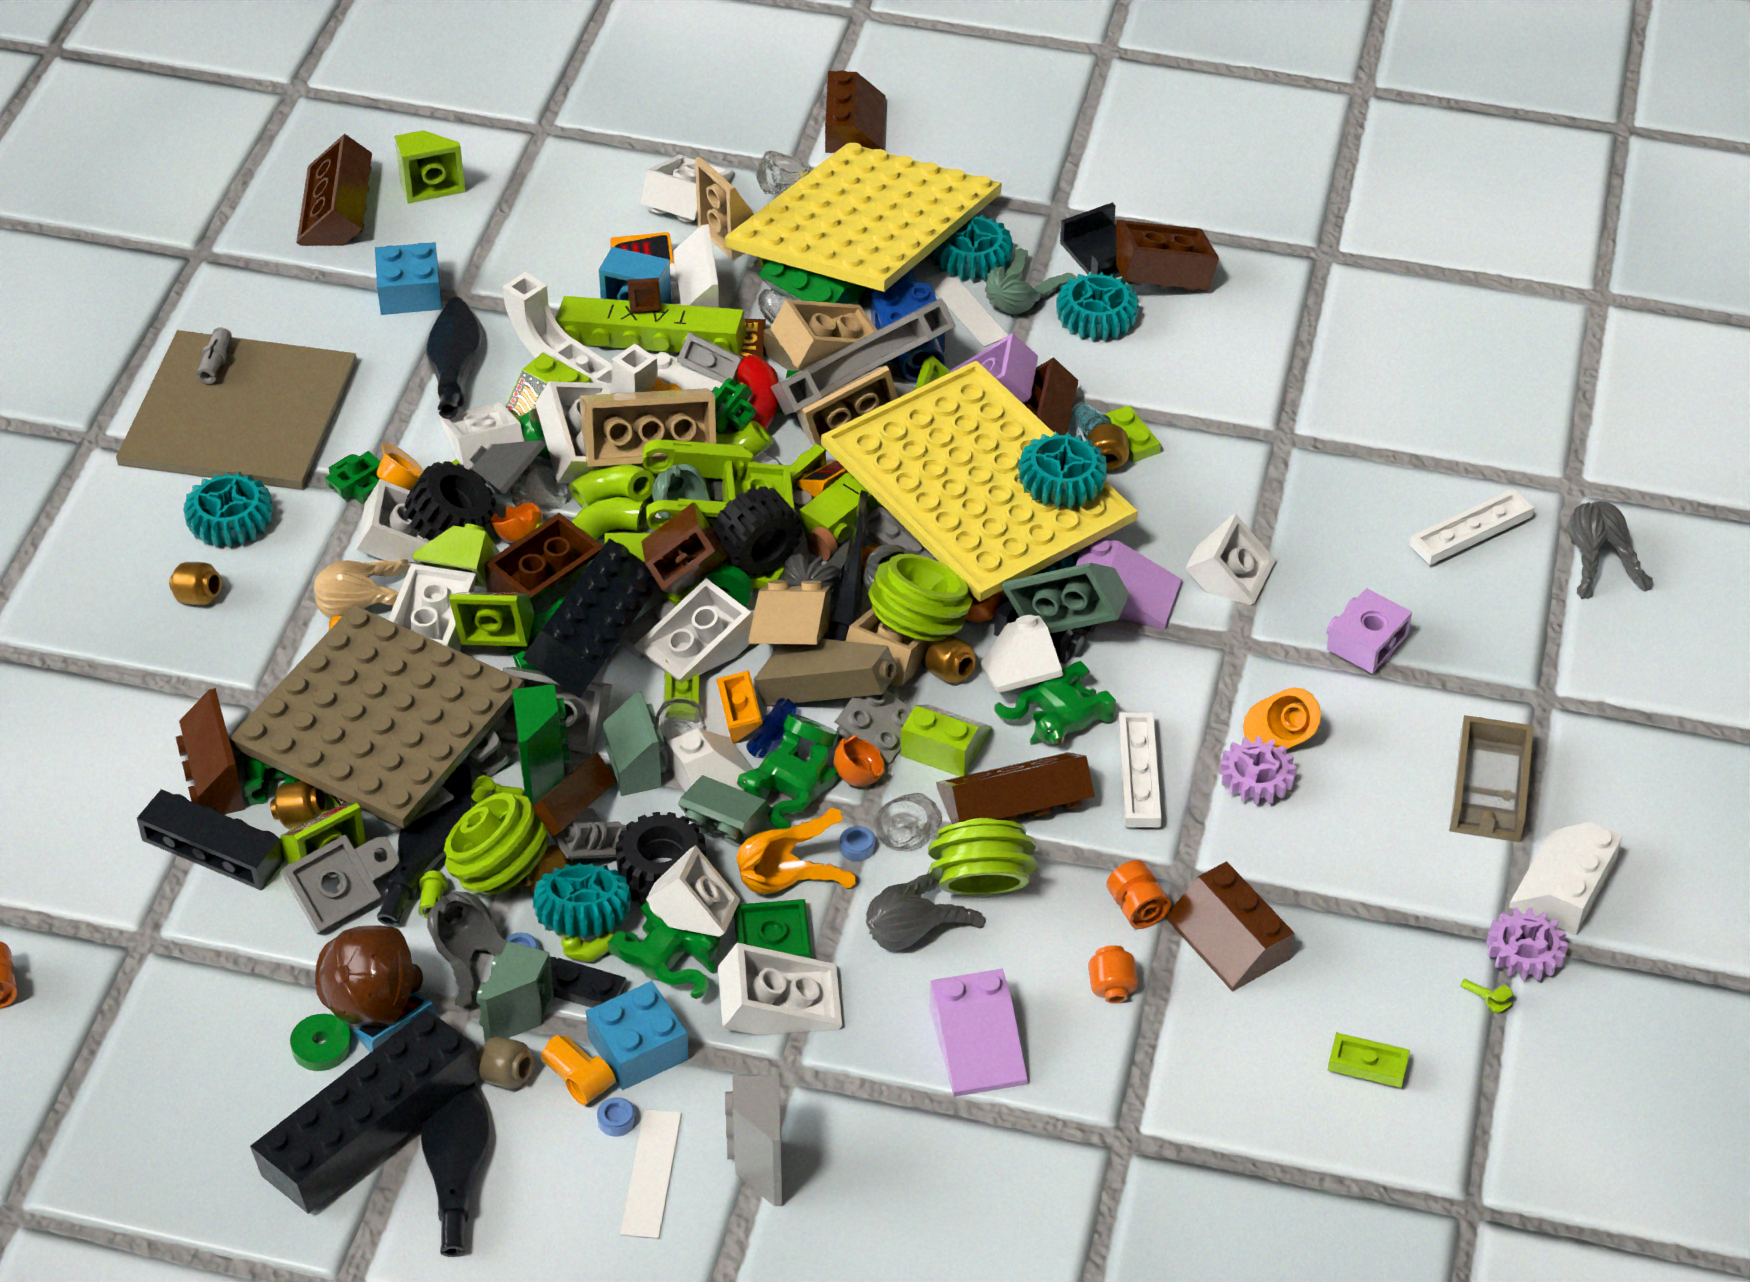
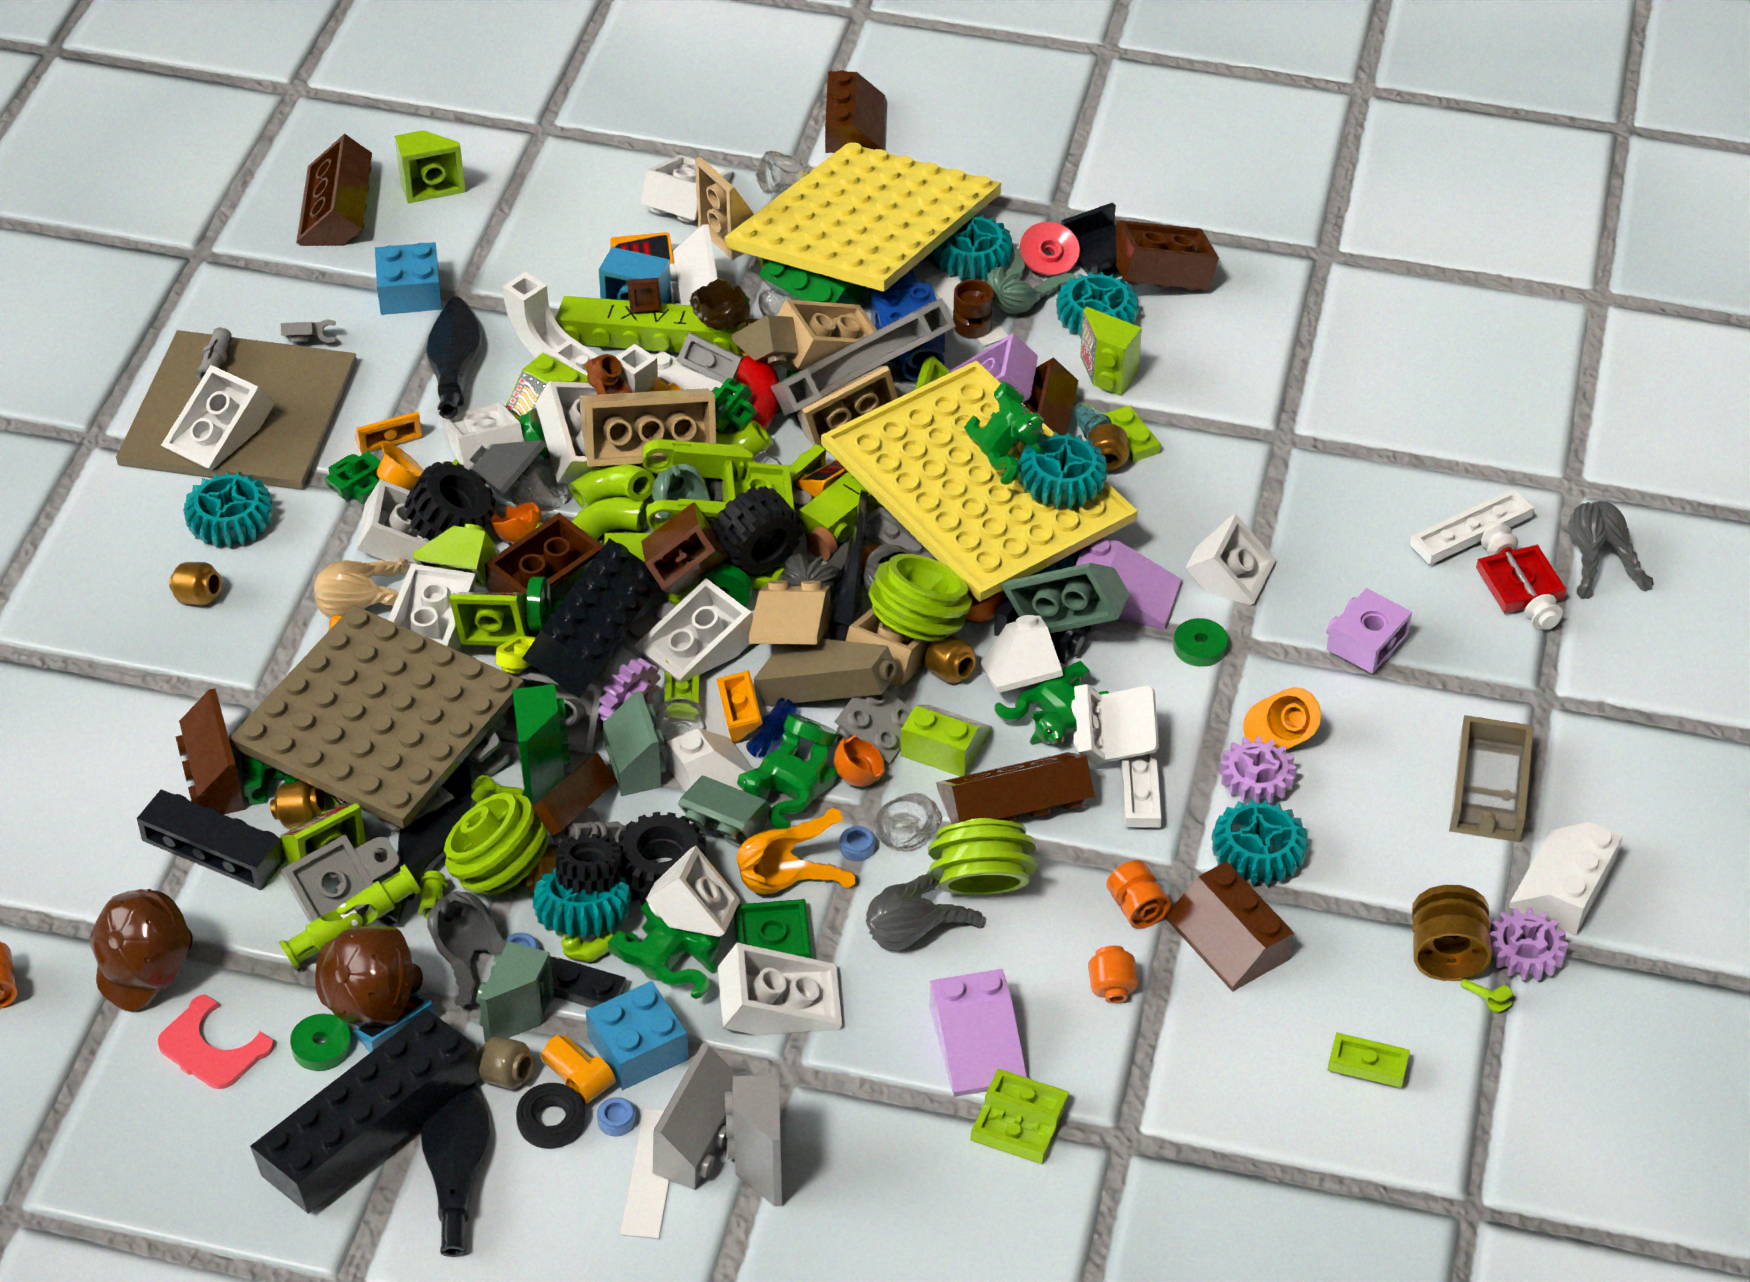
none -> reddish brown piece [90,889,193,1011]
none -> coral piece [158,994,274,1089]
none -> white slope [161,365,275,471]
none -> lime piece [278,864,422,970]
none -> light grey plate [281,319,337,343]
none -> light orange slope [355,411,422,454]
none -> neon yellow plate [495,636,536,673]
none -> black tyre [516,1083,585,1149]
none -> green piece [526,577,551,631]
none -> black tyre [555,834,621,894]
none -> dark orange plate [584,354,633,395]
none -> lavender gear [598,657,661,722]
none -> light grey slope [652,1043,738,1190]
none -> dark brown hair [689,279,750,330]
none -> dark tan slope [731,315,798,366]
none -> reddish brown wheel [953,279,993,338]
none -> green animal [964,381,1044,485]
none -> lime slope [970,1068,1069,1164]
none -> coral dish [1020,222,1080,276]
none -> white bracket [1072,684,1159,764]
none -> lime slope [1080,306,1142,396]
none -> green piece [1173,618,1228,667]
none -> teal gear [1211,798,1308,887]
none -> pearl gold wheel [1412,885,1492,981]
none -> red plate [1476,524,1567,630]

